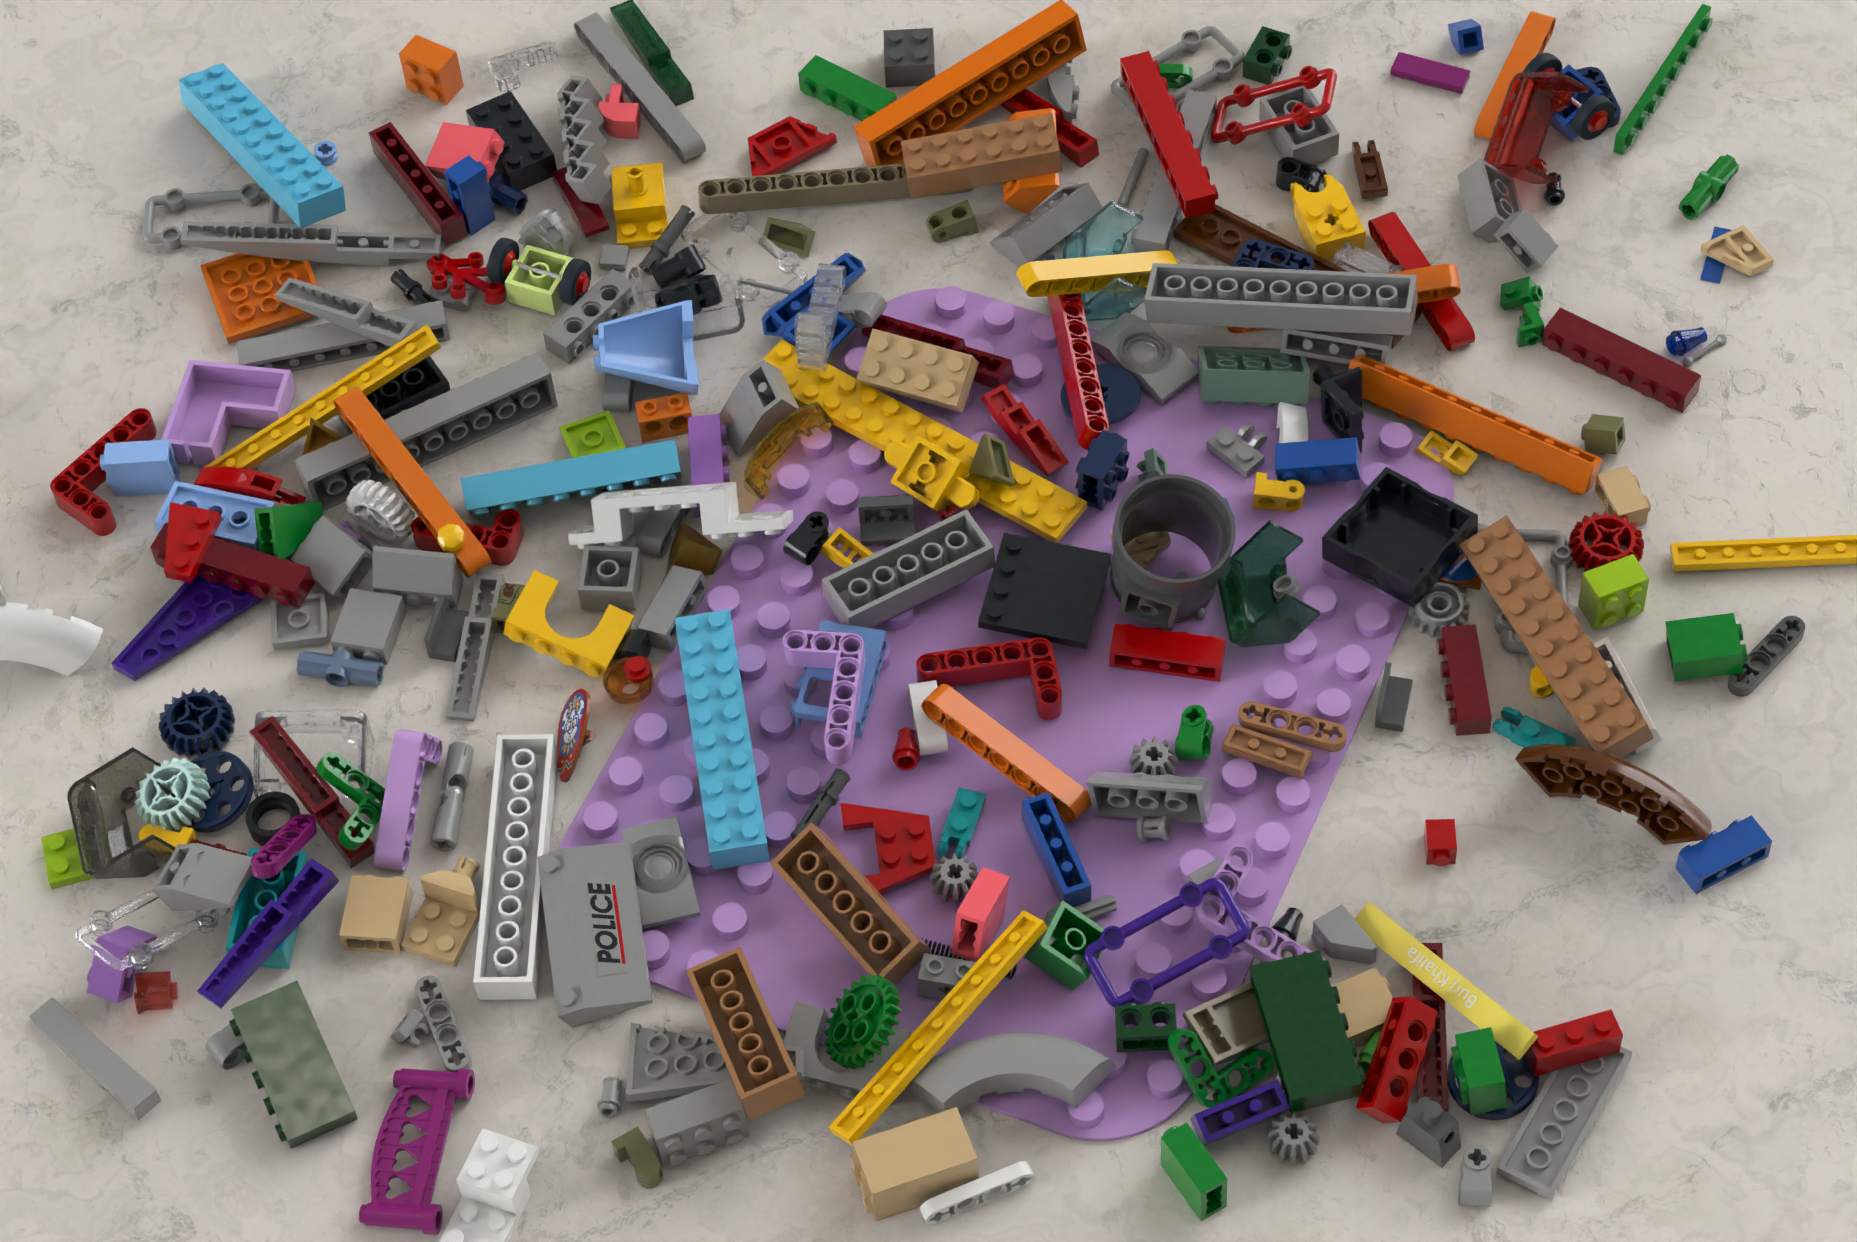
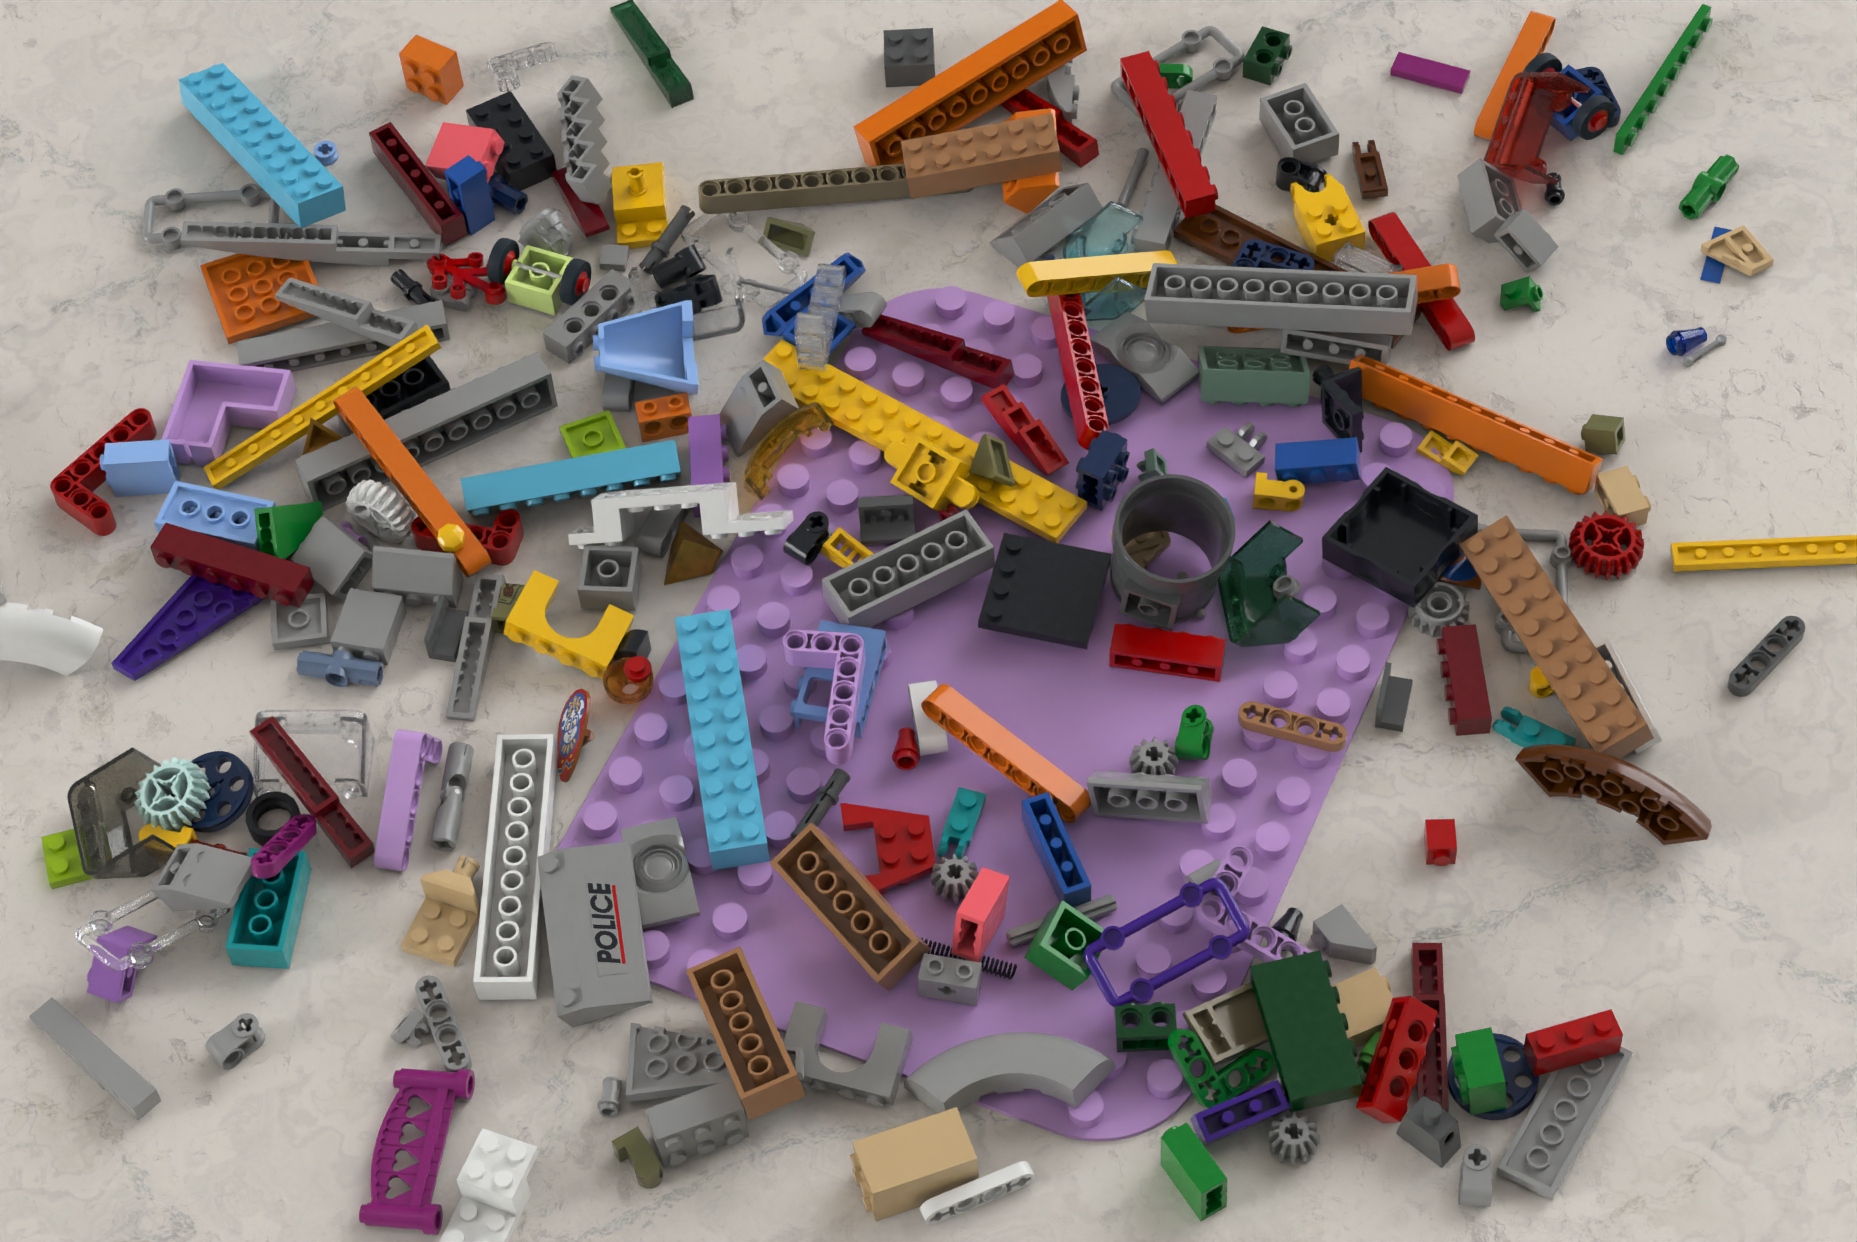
clear red window [134,971,178,1015] -> none
dark blue gear [158,687,235,759] -> none
red wing [164,502,222,583] -> none
red slope [193,466,306,506] -> none
dark purple slope [197,858,339,1009] -> none
brick [229,981,358,1149] -> none
green beam [316,752,385,850] -> none
tan brick [339,874,413,954] -> none
light grey beam [574,12,706,163] -> none
coral brick [598,84,641,139] -> none
light grey brick [637,565,708,651] -> none
red wing [747,116,837,176] -> none
green brick [798,55,897,121] -> none
green gear [824,974,902,1070] -> none
yellow plate [829,910,1048,1146] -> none
tan brick [857,329,979,413] -> none
red beam [916,638,1062,720] -> none
olive leg [926,200,979,243] -> none
light grey bush [1137,815,1173,842] -> none
red bar [1211,66,1337,145] -> none
medium nougat tile [1222,724,1313,779] -> none
white slope [1276,402,1308,443] -> none
light yellow tile [1355,901,1538,1060] -> none
blue brick [1448,19,1484,55] -> none
green bracket [1516,302,1545,348] -> none
dark red brick [1542,307,1701,413] -> none
lime brick [1578,554,1649,630] -> none
green brick [1665,613,1748,682] -> none
blue brick [1676,815,1772,894] -> none

